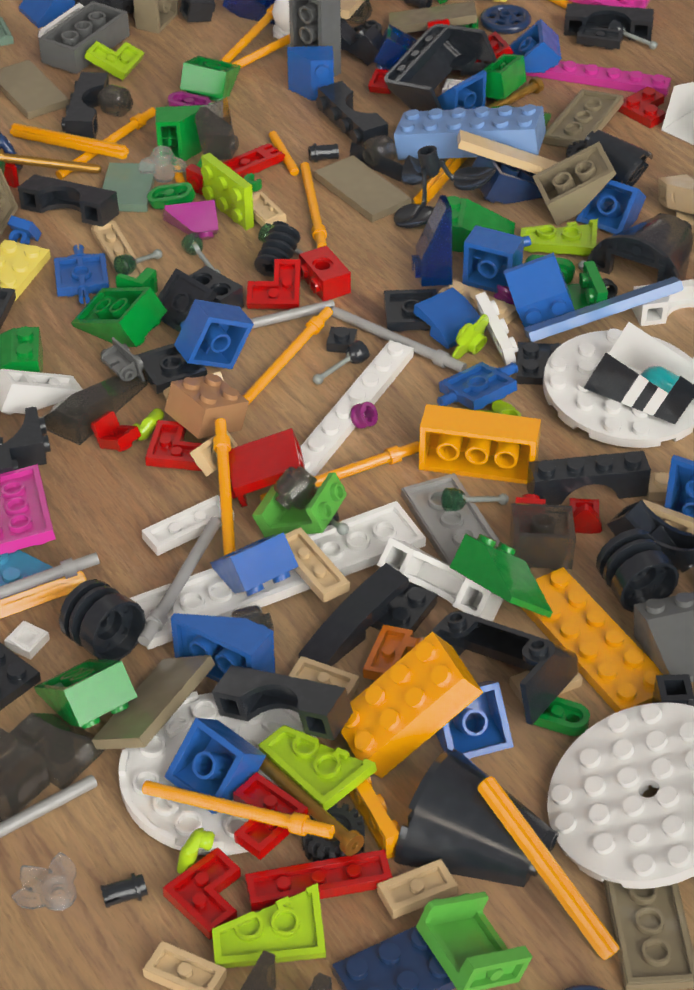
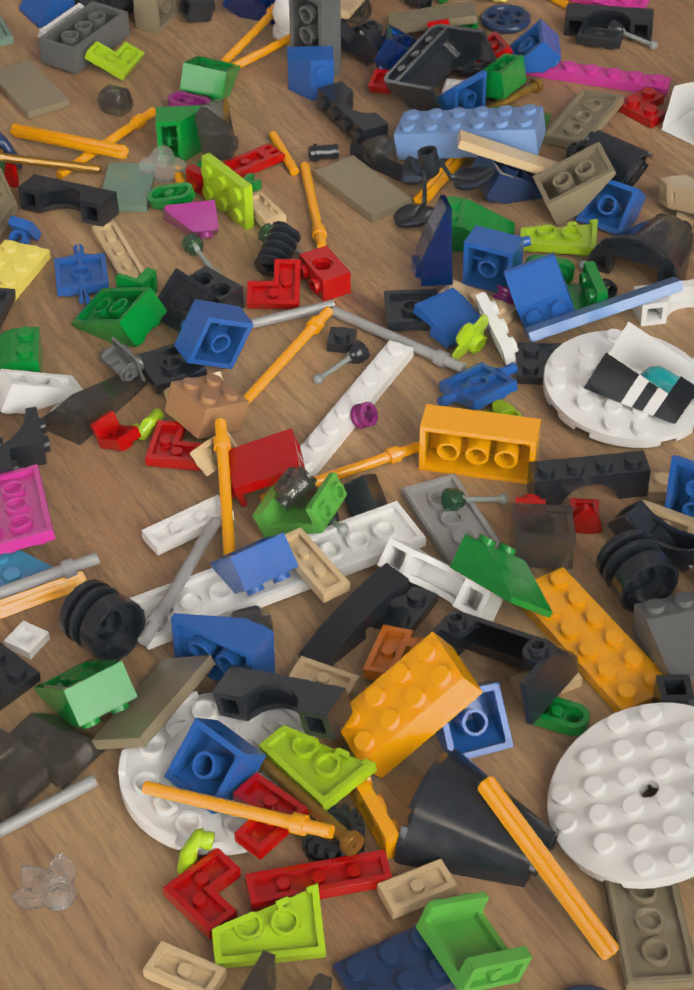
black arch [62,72,110,139] -> none
black pin [100,873,148,908] -> none
clear green hinge [114,249,163,275] -> none
none -> black panel [343,473,388,517]

